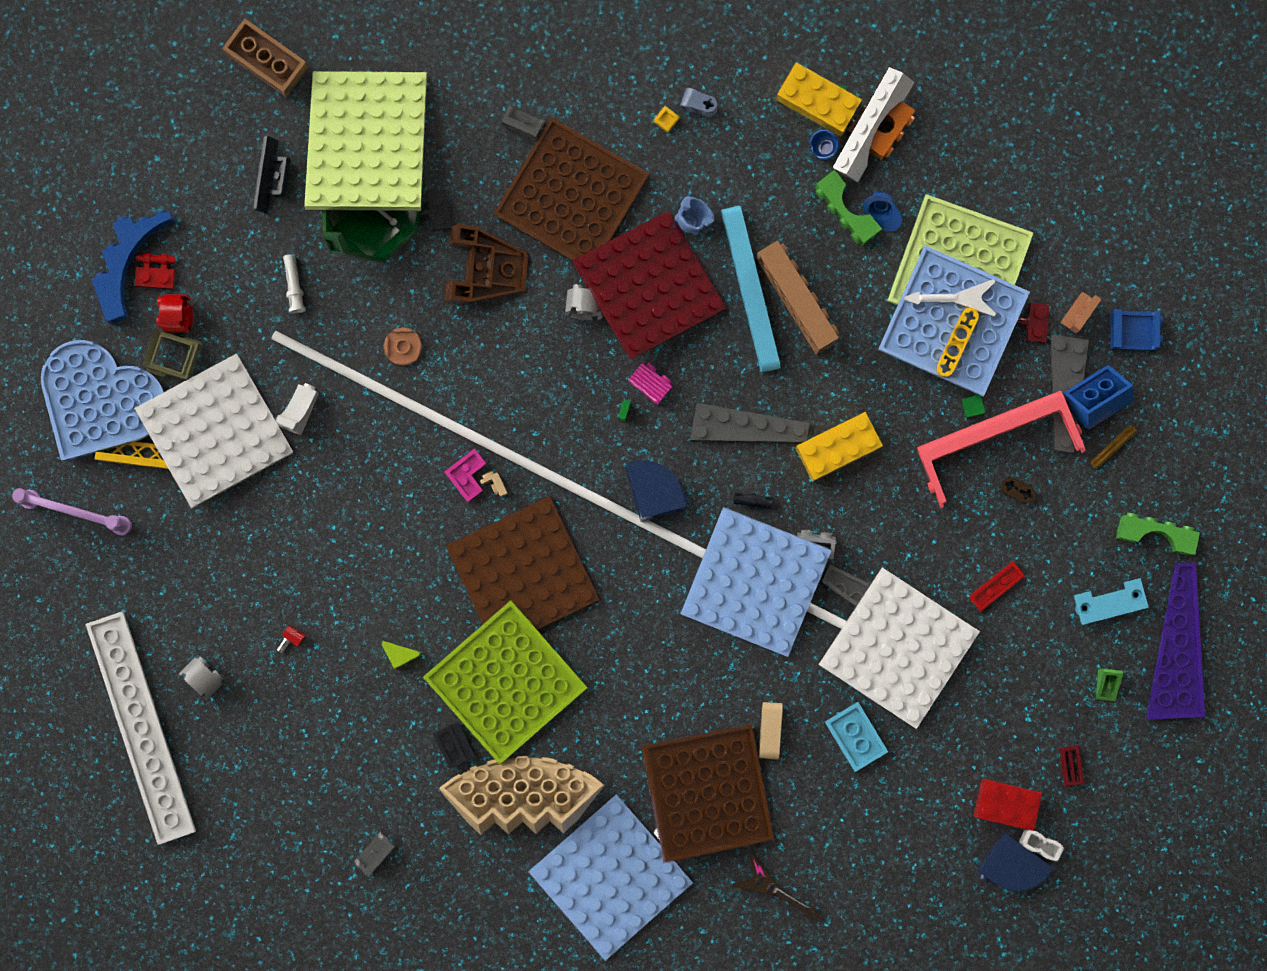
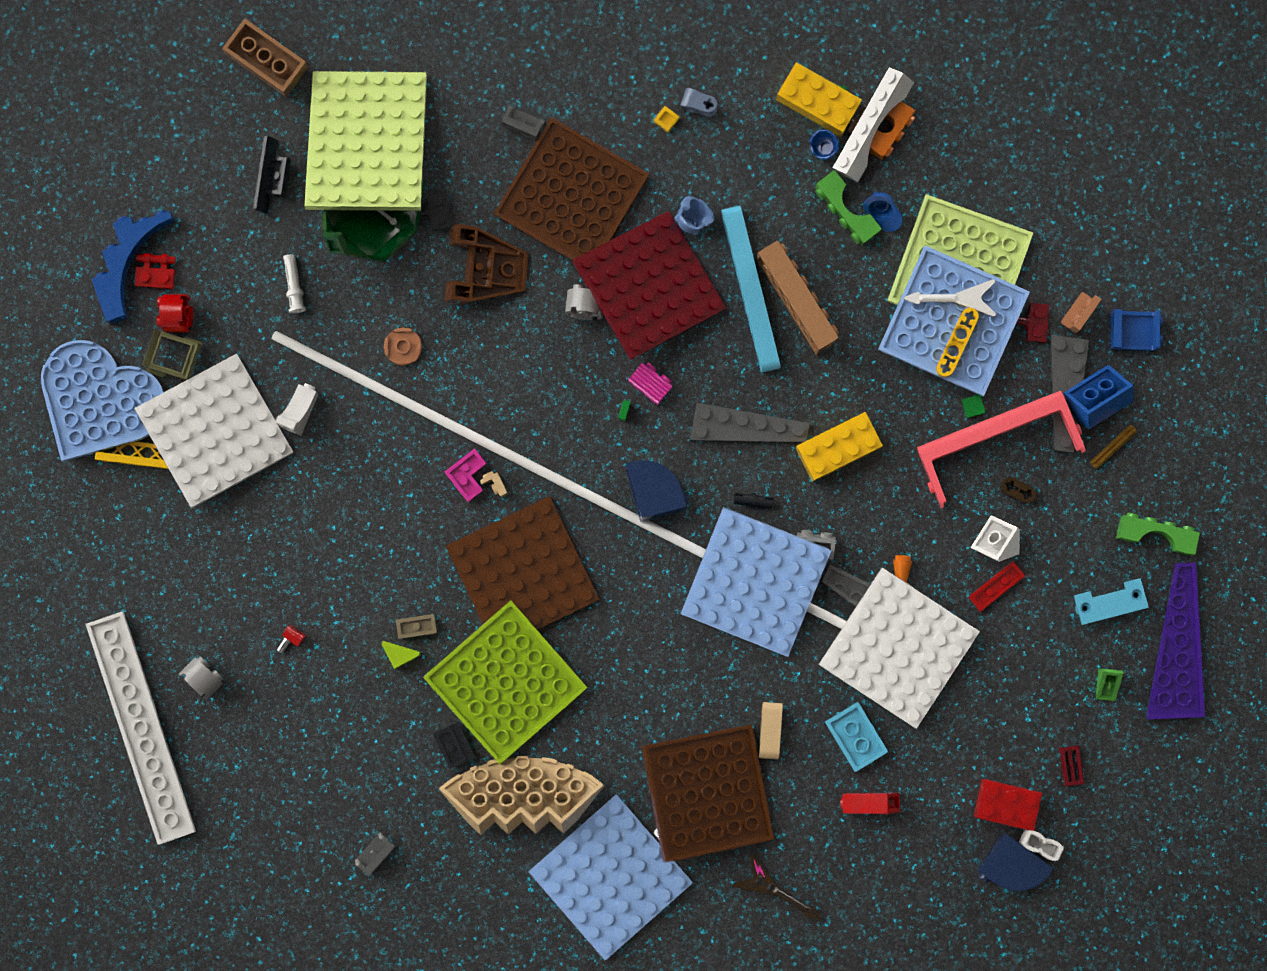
lavender piece [12,489,132,536] -> none
none -> dark tan plate [396,614,437,639]
none -> red slope [840,792,900,814]
none -> orange cone [893,555,912,583]
none -> white slope [971,515,1020,562]

